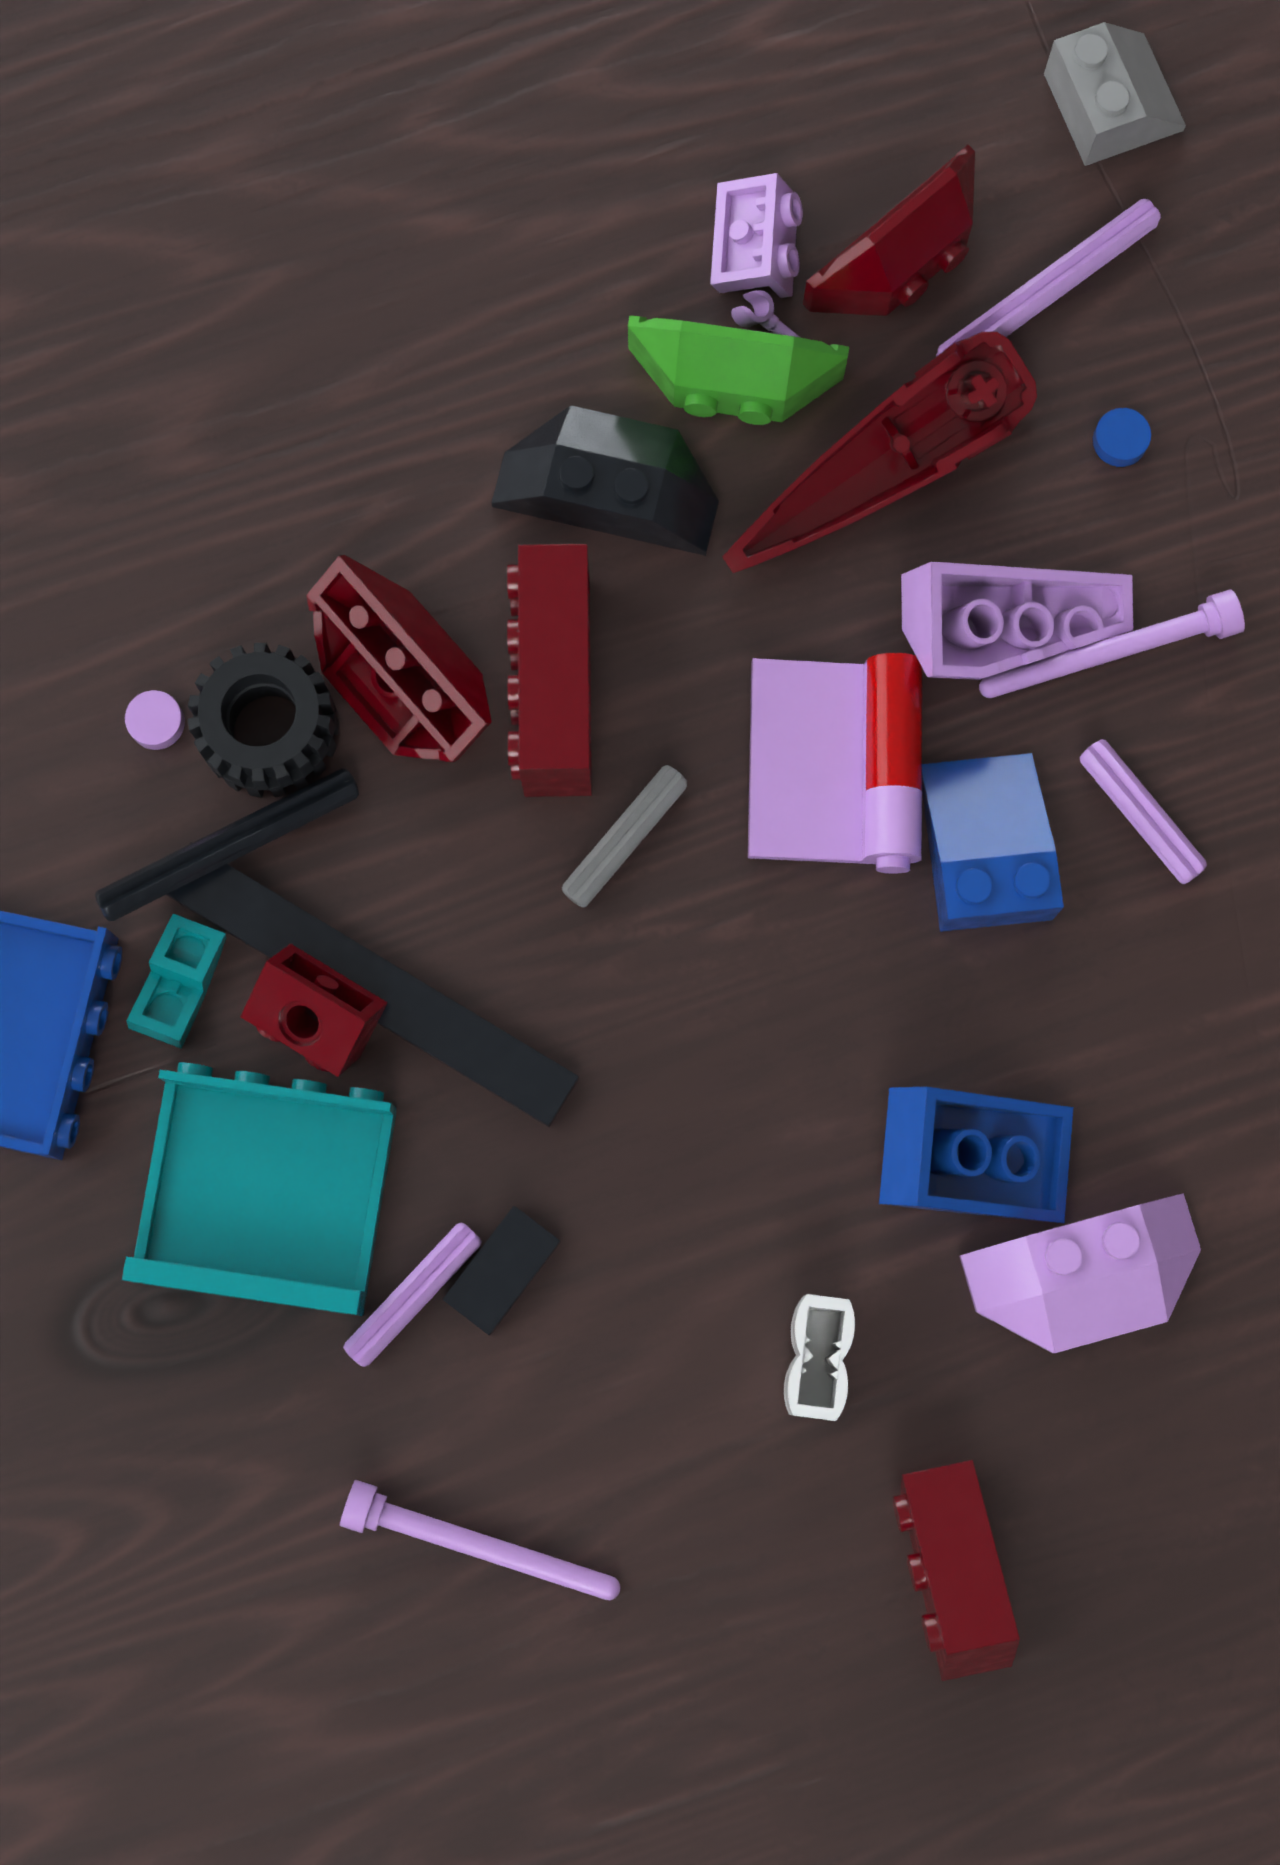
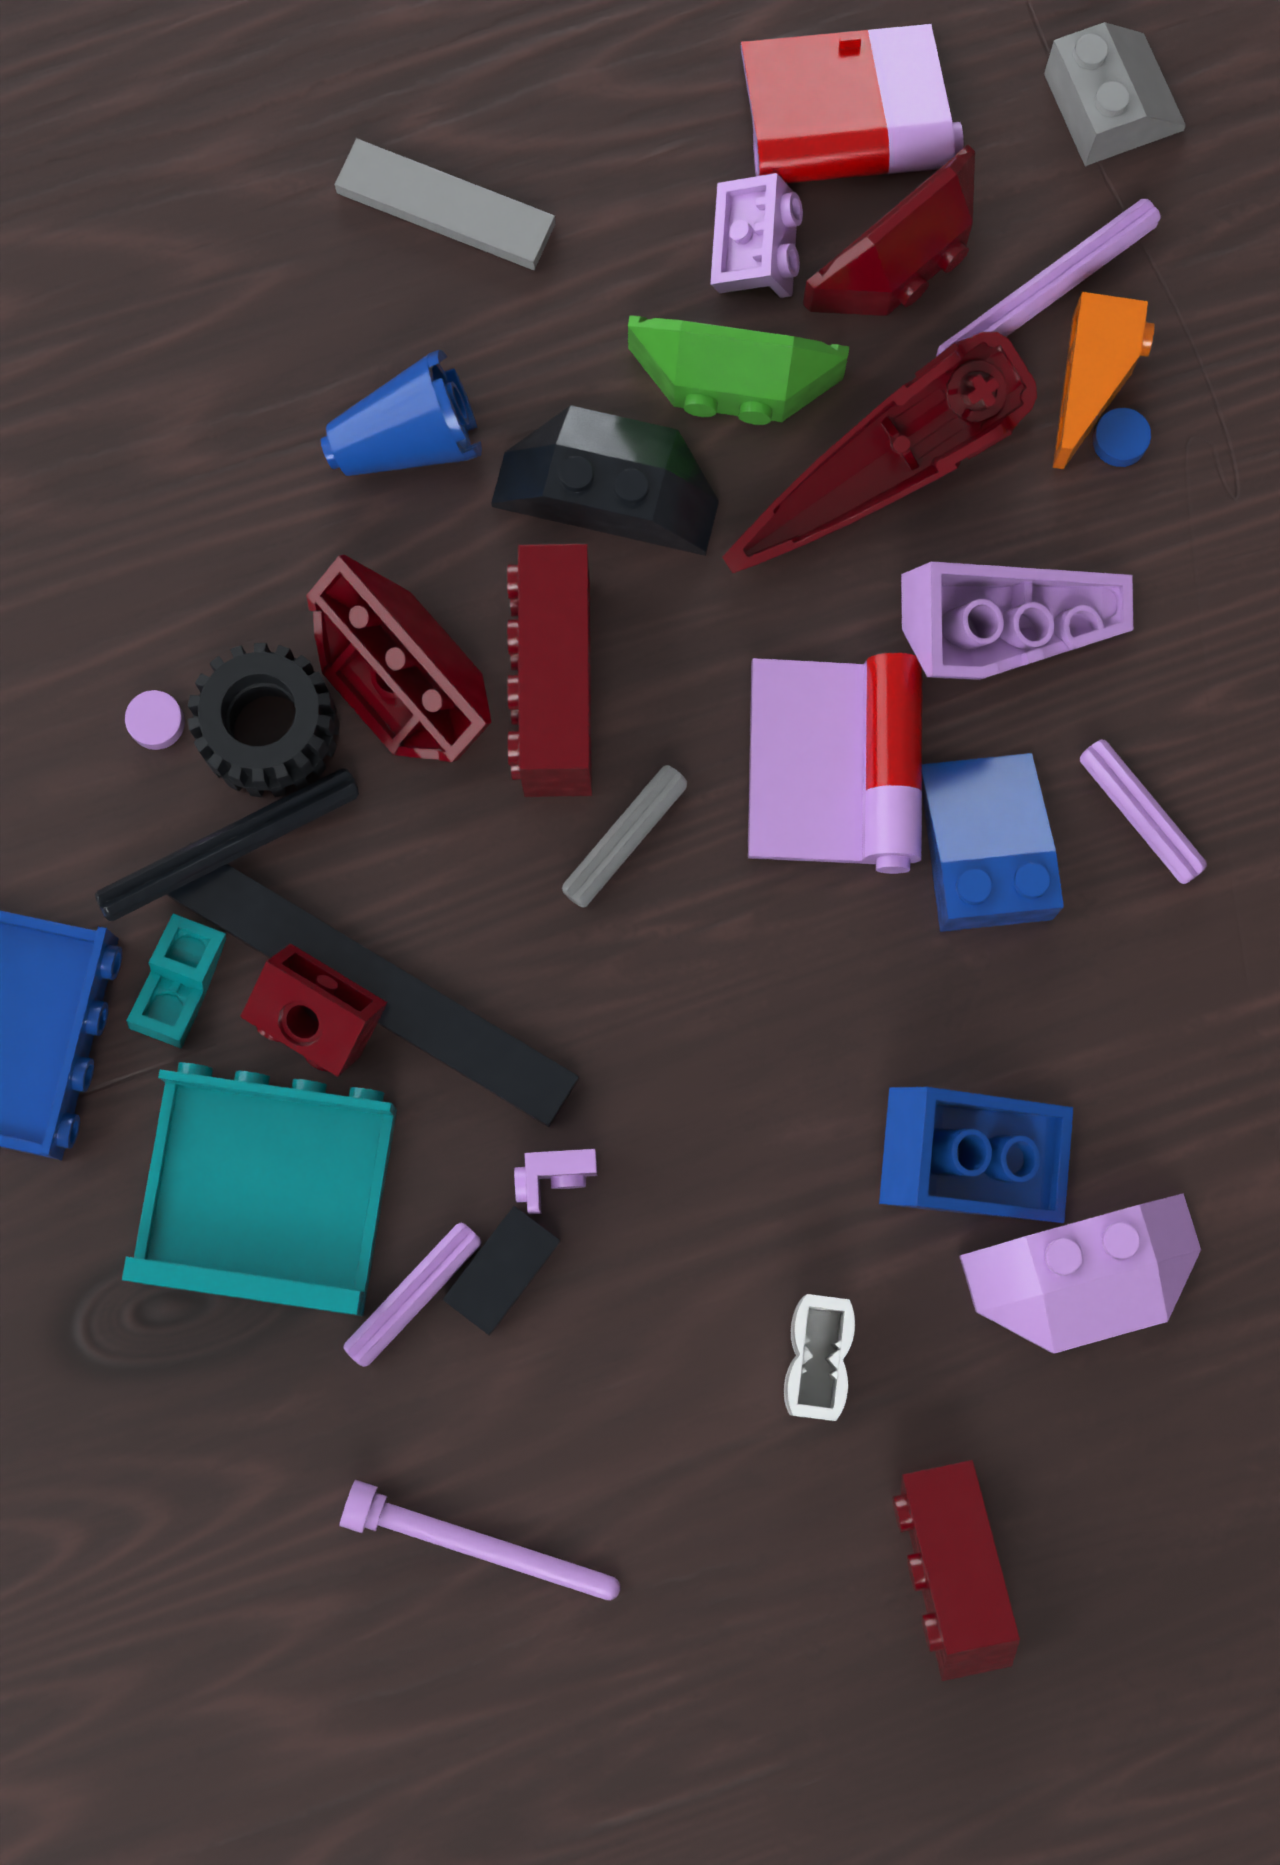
lavender hand [731,290,801,338] -> none
lavender piece [979,589,1245,698] -> none
none -> blue cone [321,350,482,476]
none -> light grey tile [334,138,555,270]
none -> lavender bracket [514,1149,598,1215]
none -> door [741,24,964,184]
none -> orange slope [1053,292,1154,469]

